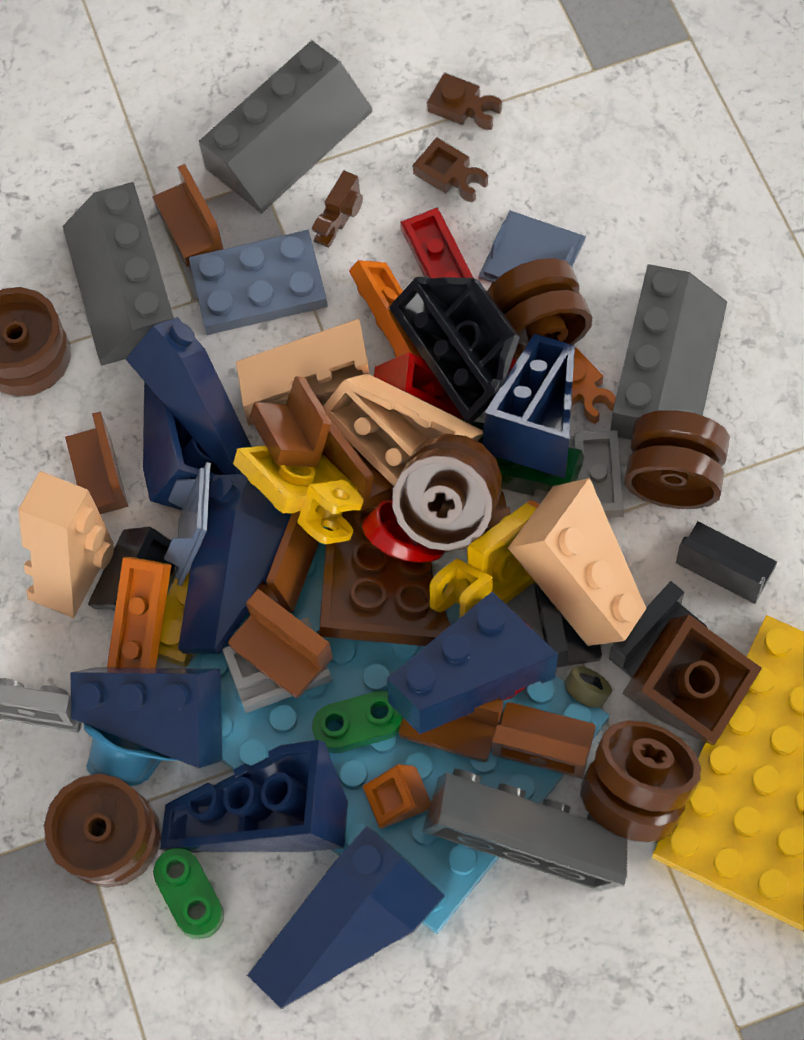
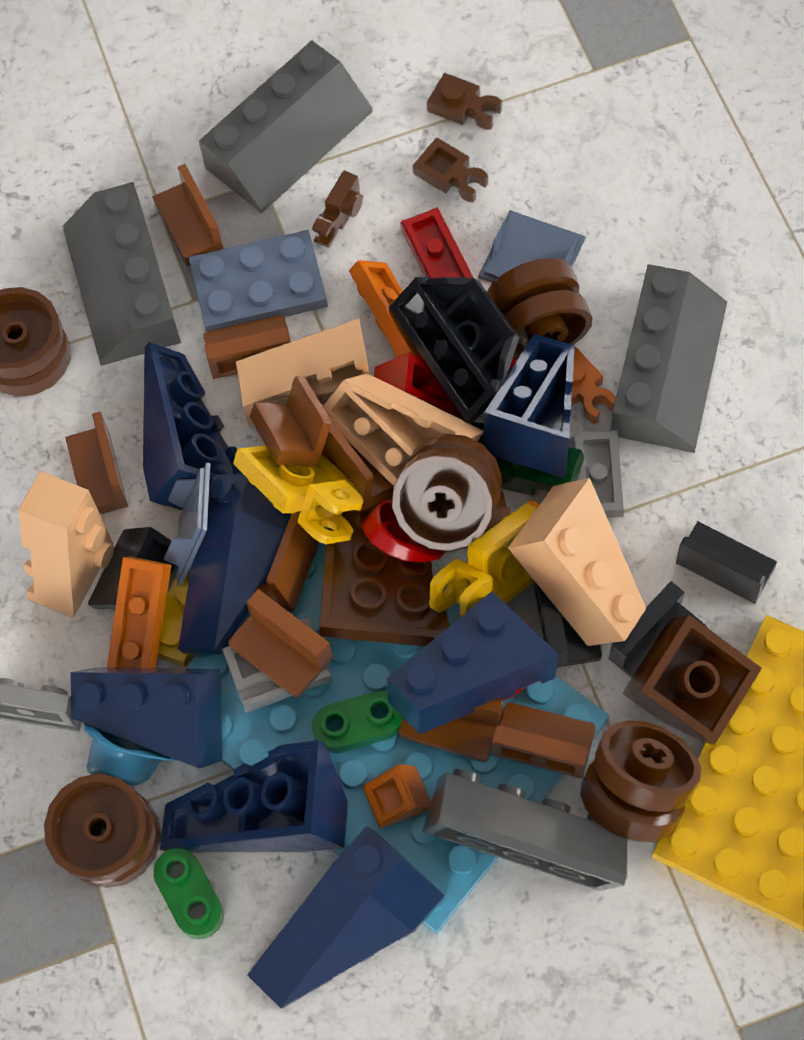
dark blue wedge [126,317,252,475] -> none
olive tile [564,666,612,708] -> none
reddish brown wheel [624,410,730,509] -> none
none -> dark orange panel [203,315,291,379]

